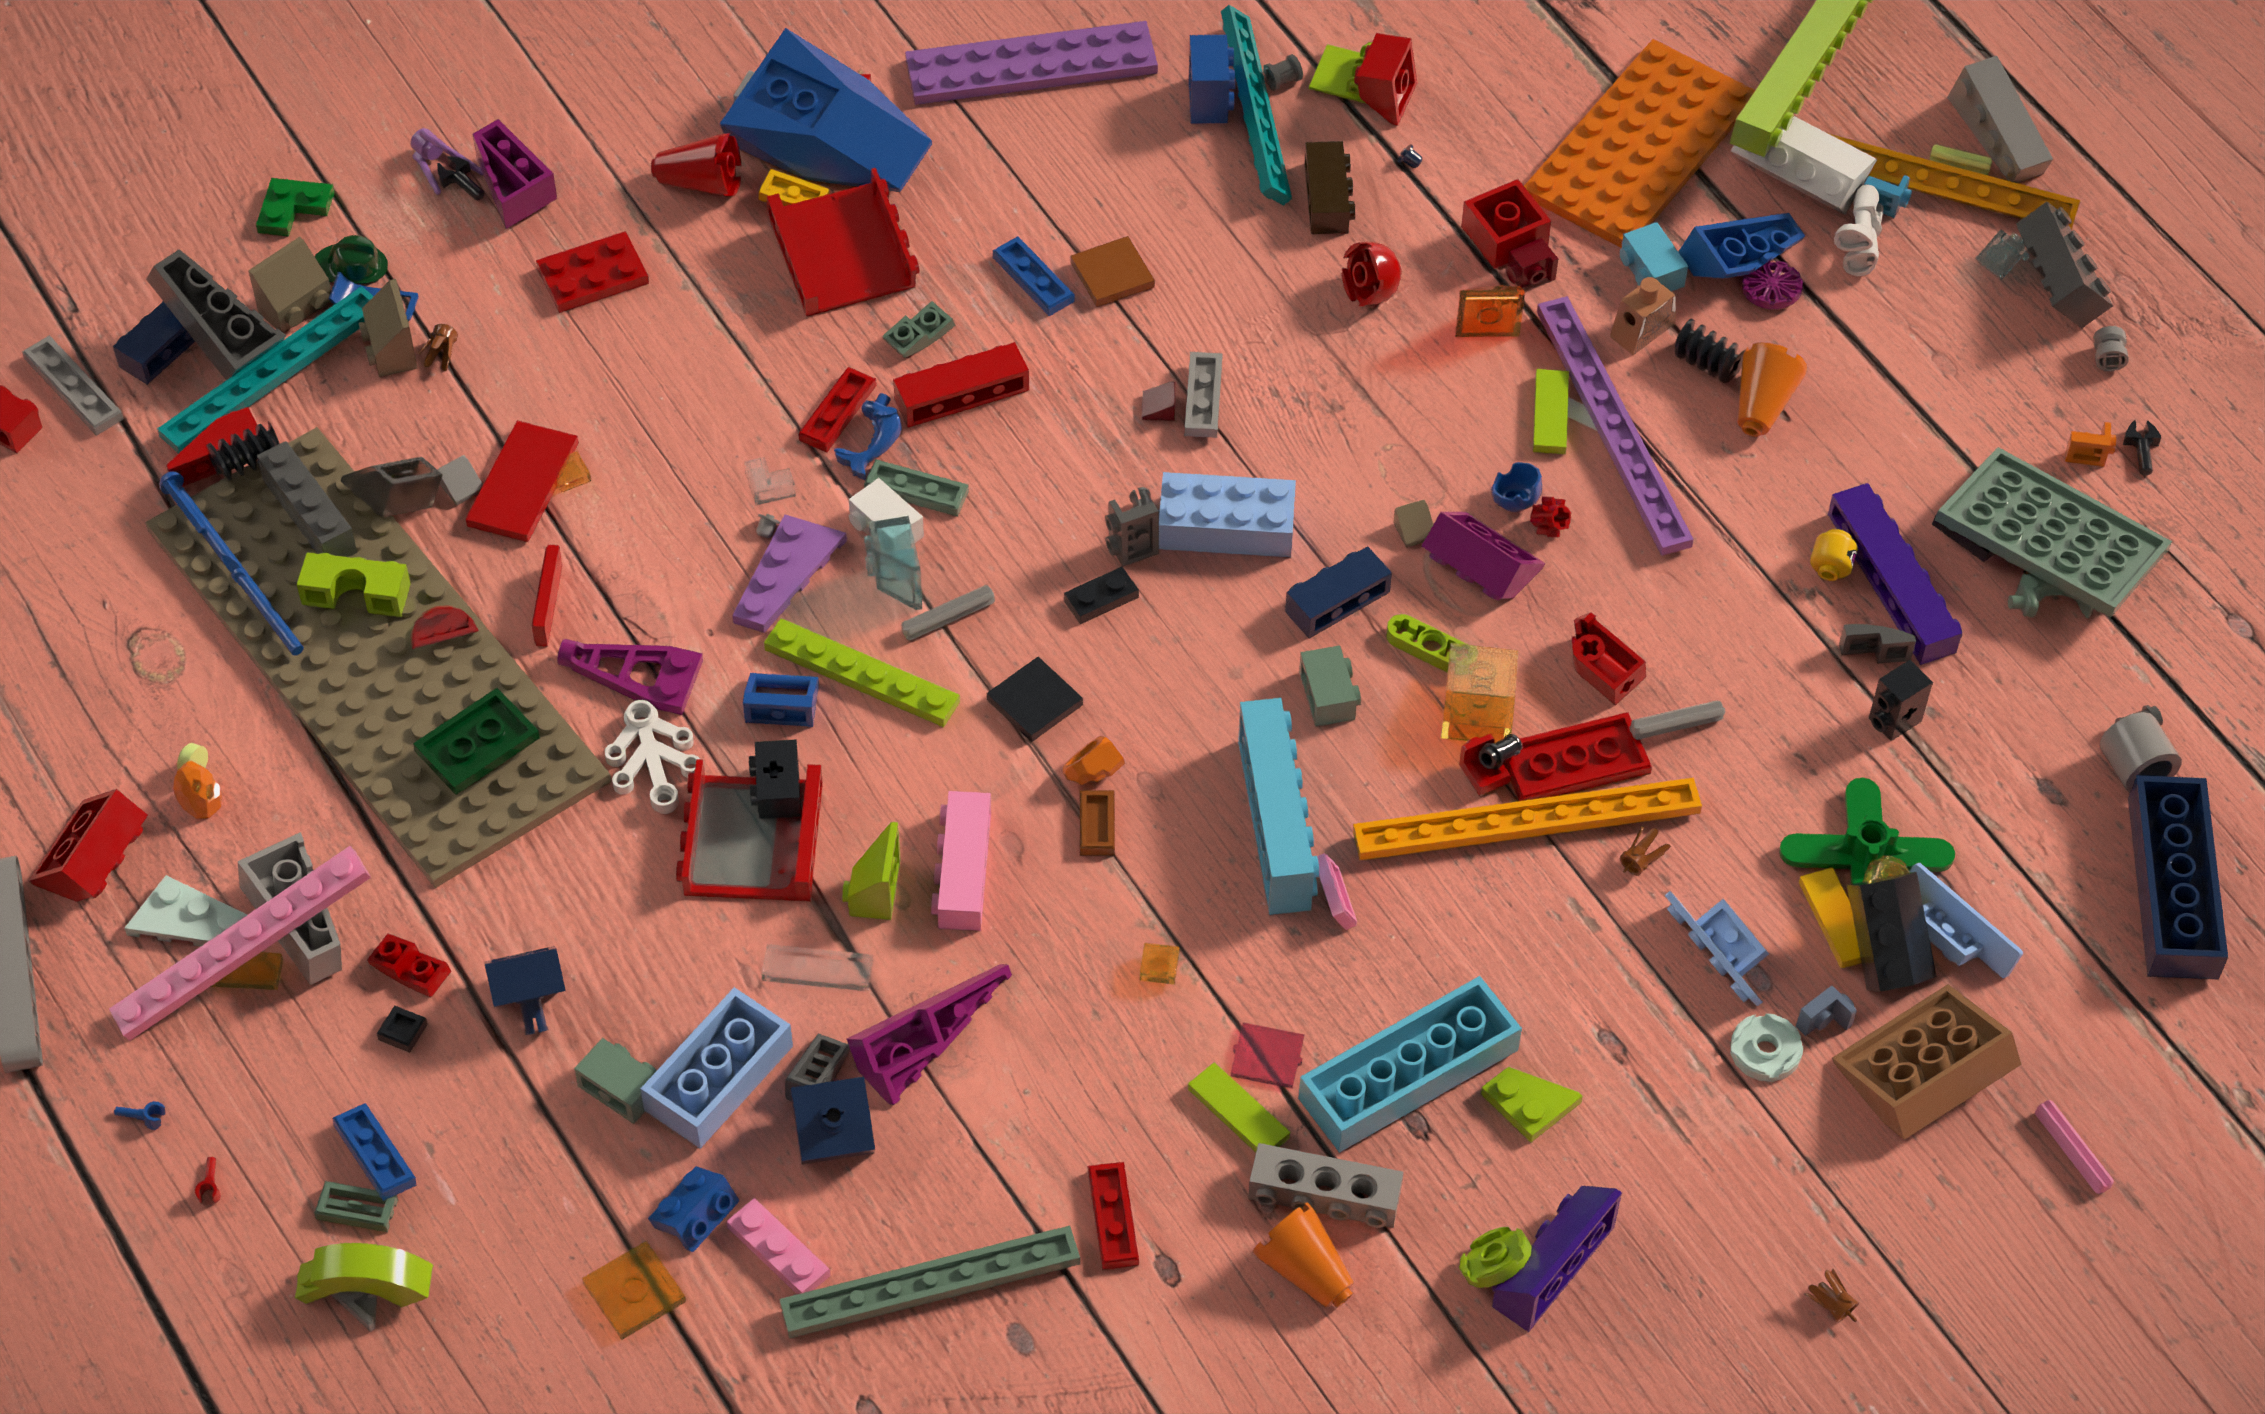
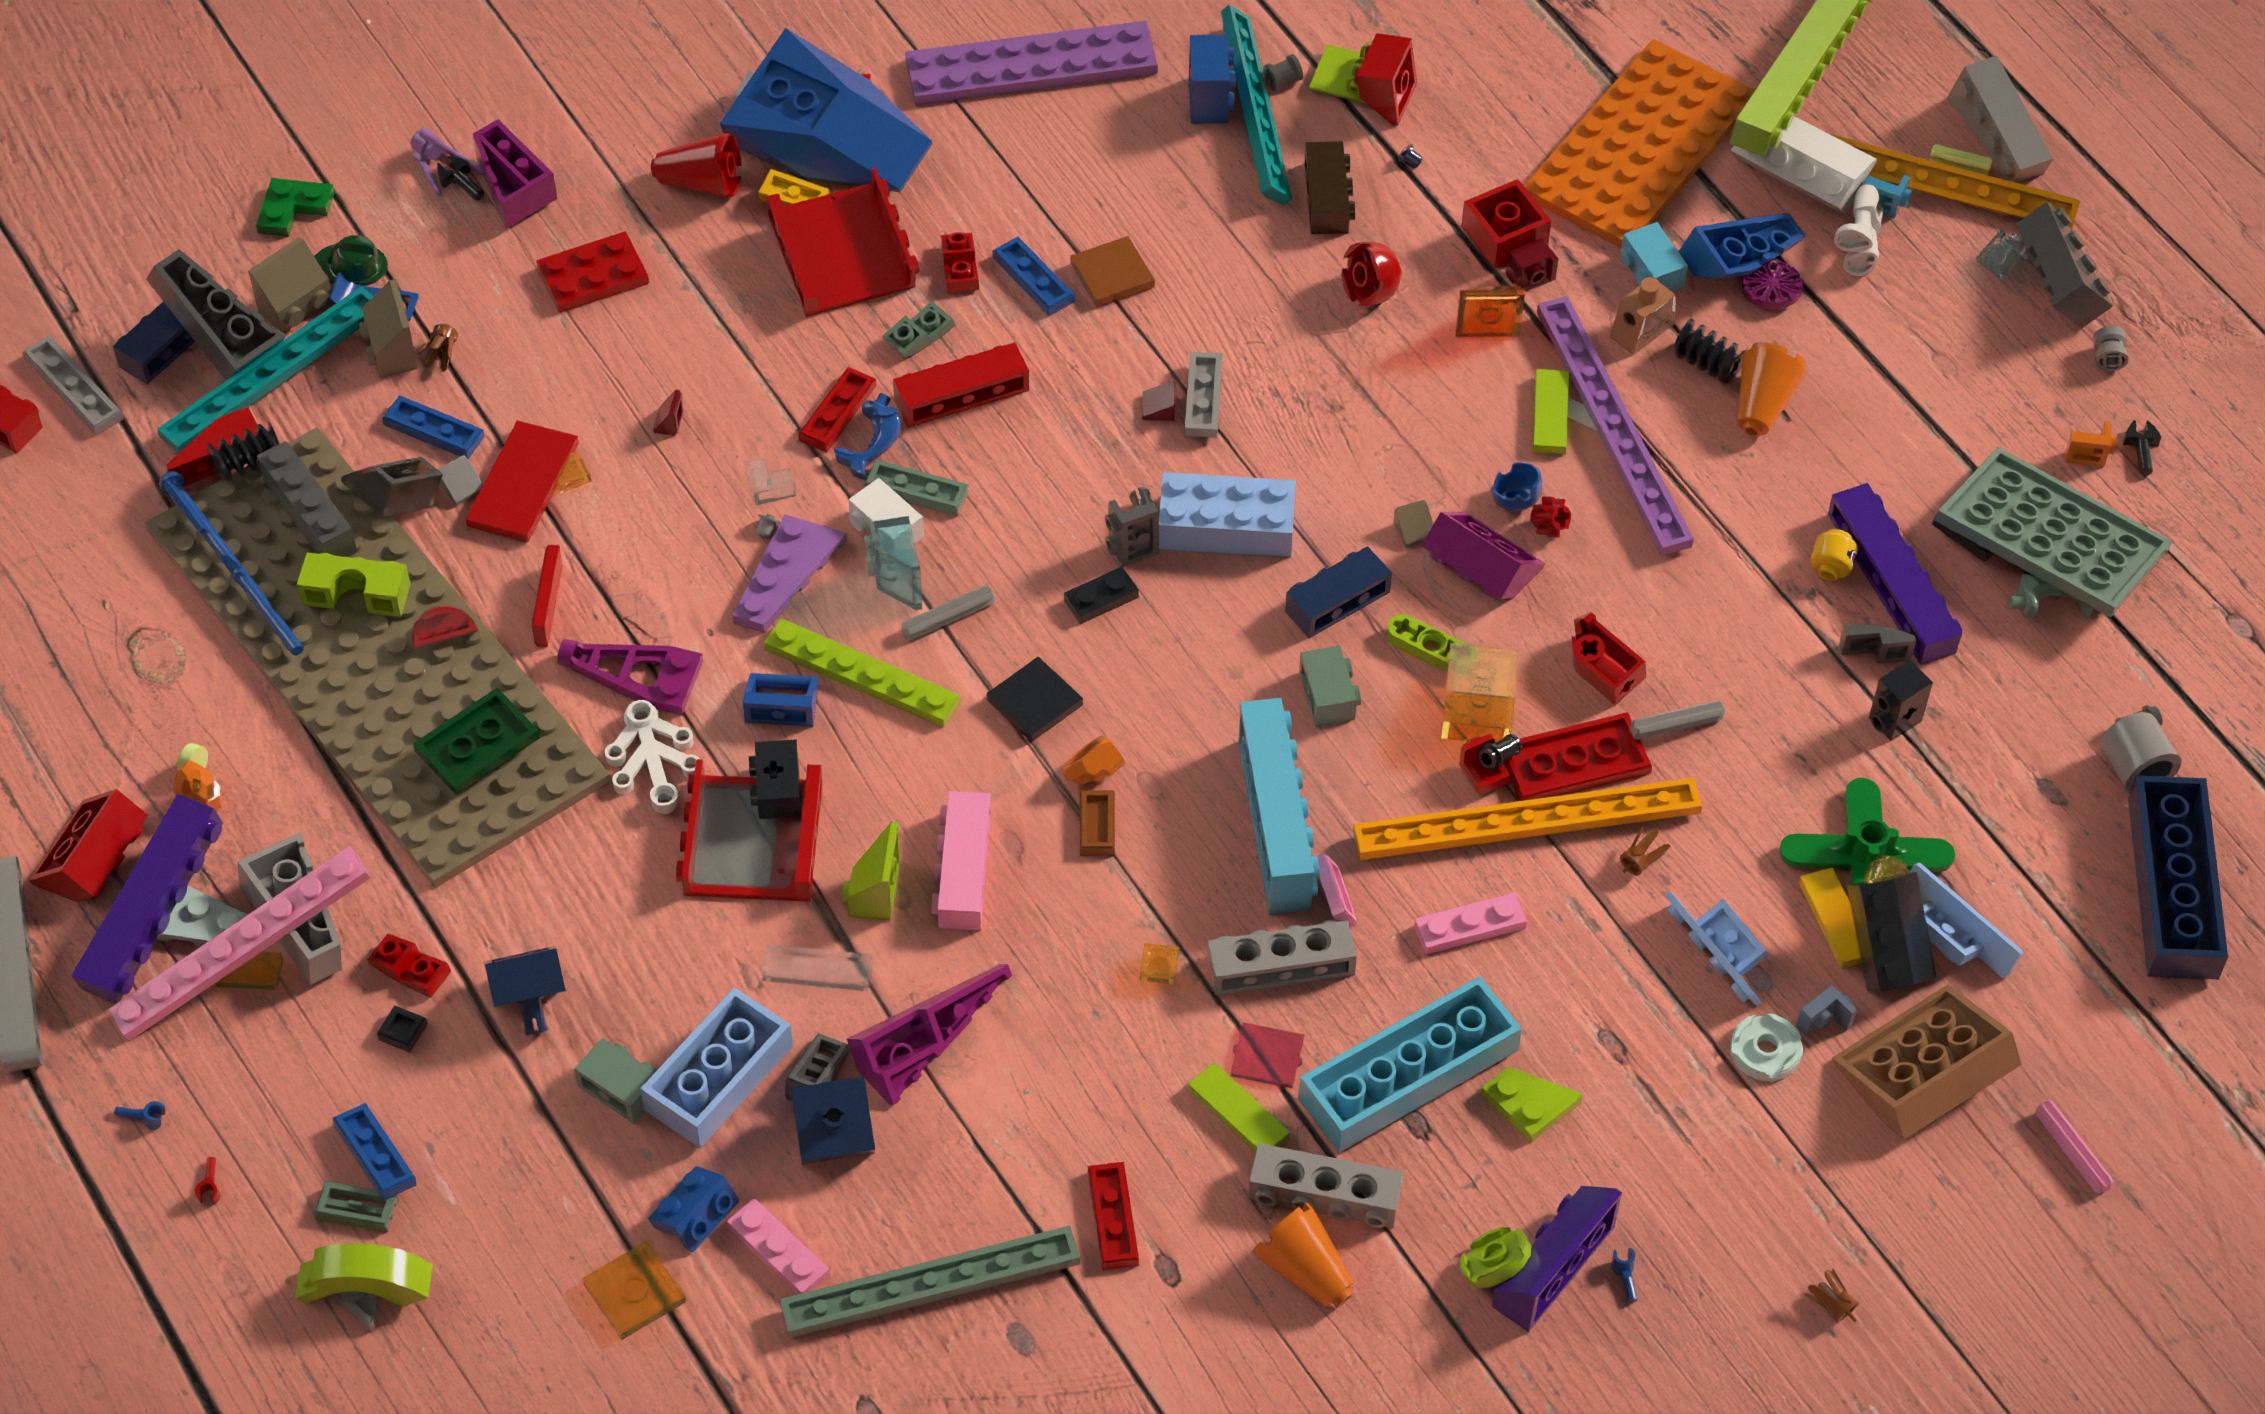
none -> dark purple brick [71,794,223,1004]
none -> blue tile [382,395,485,459]
none -> dark red slope [653,389,684,436]
none -> red slope [941,232,979,293]
none -> light grey brick [1207,920,1357,995]
none -> bright pink plate [1414,892,1527,955]
none -> blue hand [1612,1248,1637,1303]

